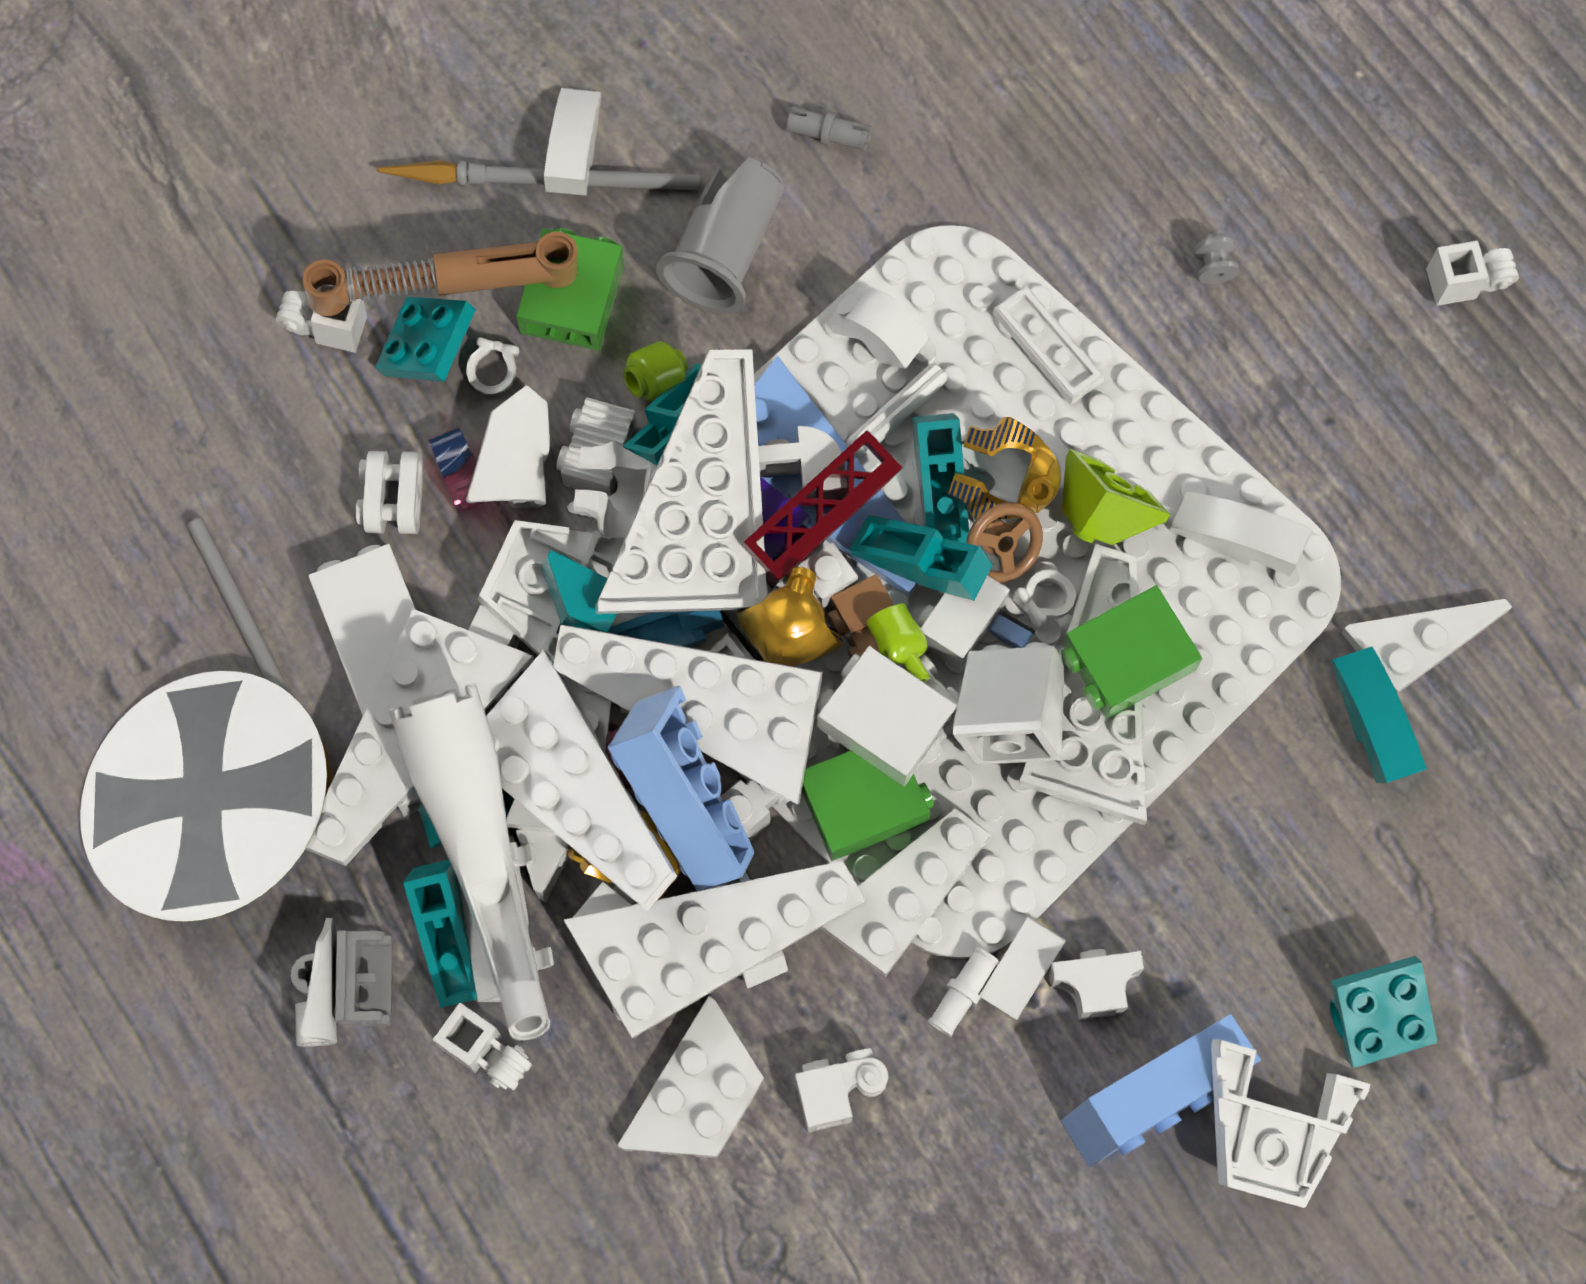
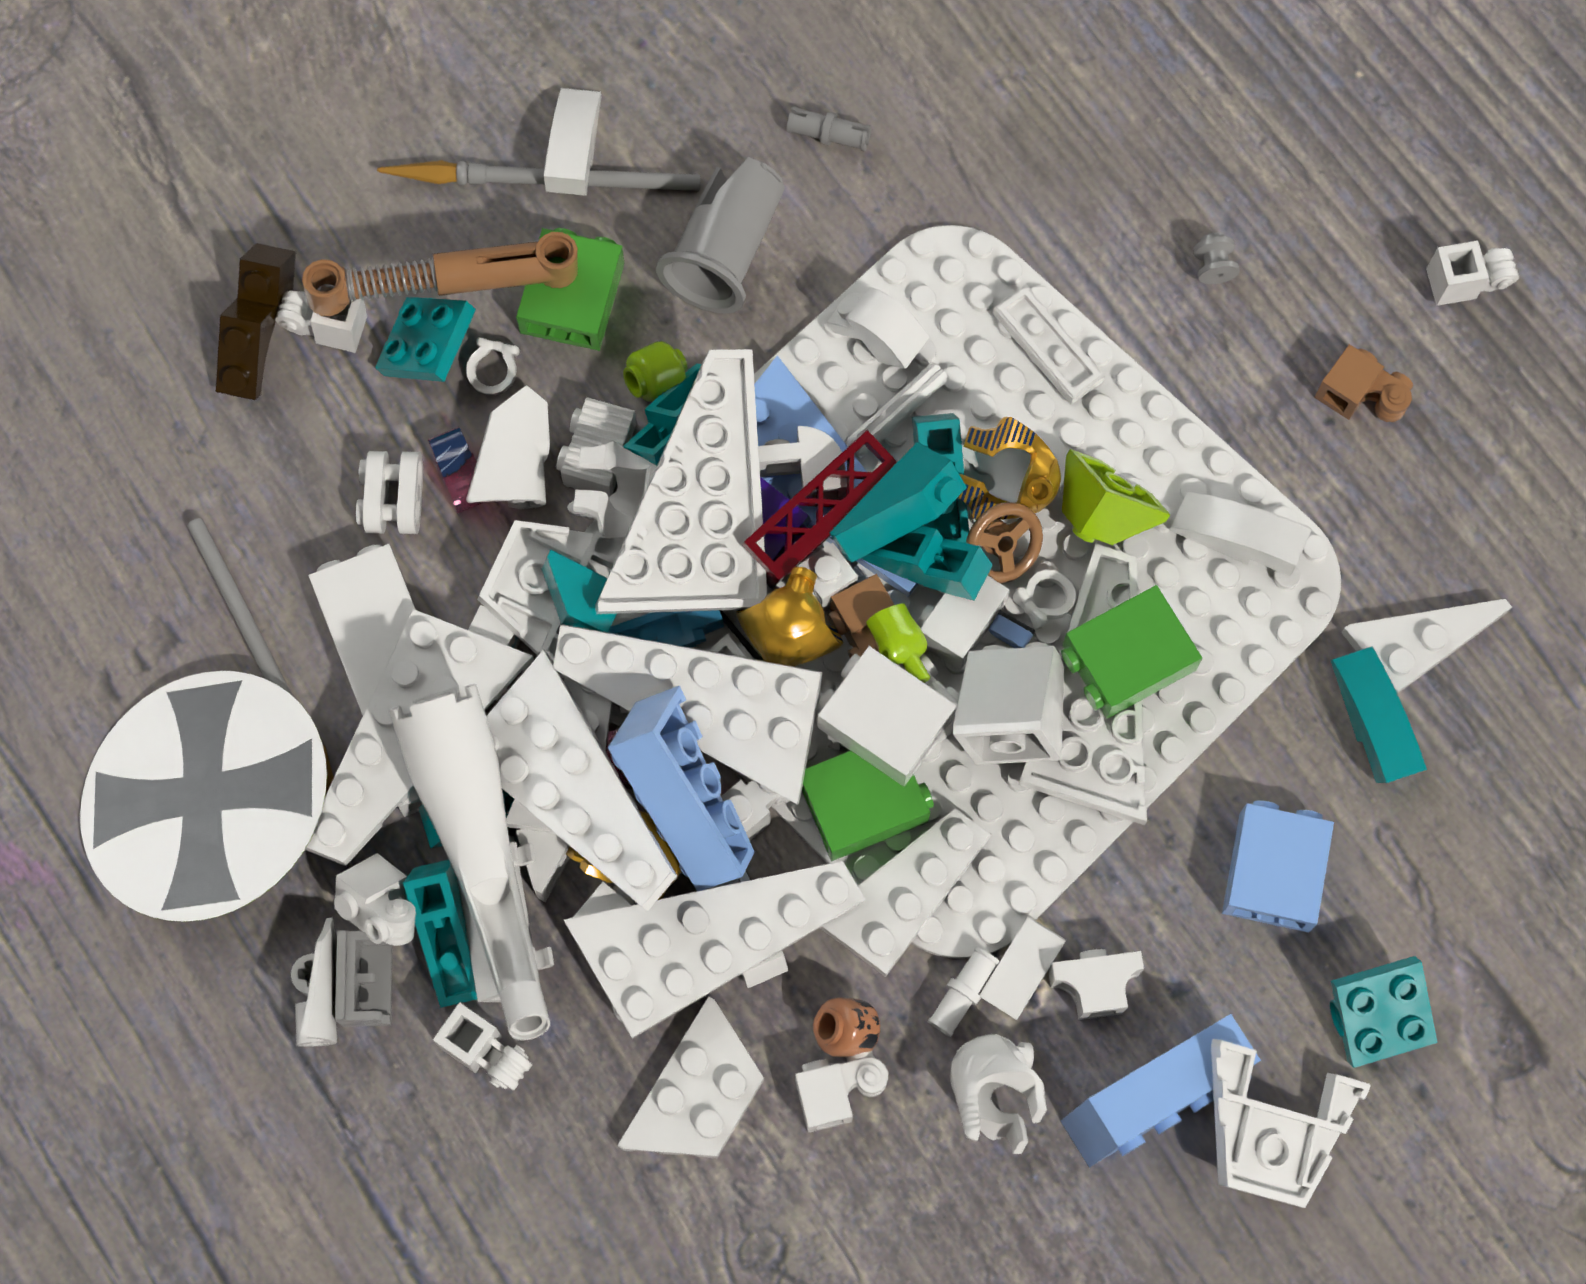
none -> dark brown arch [215,243,296,401]
none -> white brick [334,853,416,946]
none -> nougat head [813,997,880,1057]
none -> teal slope [830,442,967,562]
none -> white piece [950,1034,1047,1154]
none -> light blue brick [1222,800,1334,933]
none -> medium nougat brick [1314,344,1413,422]

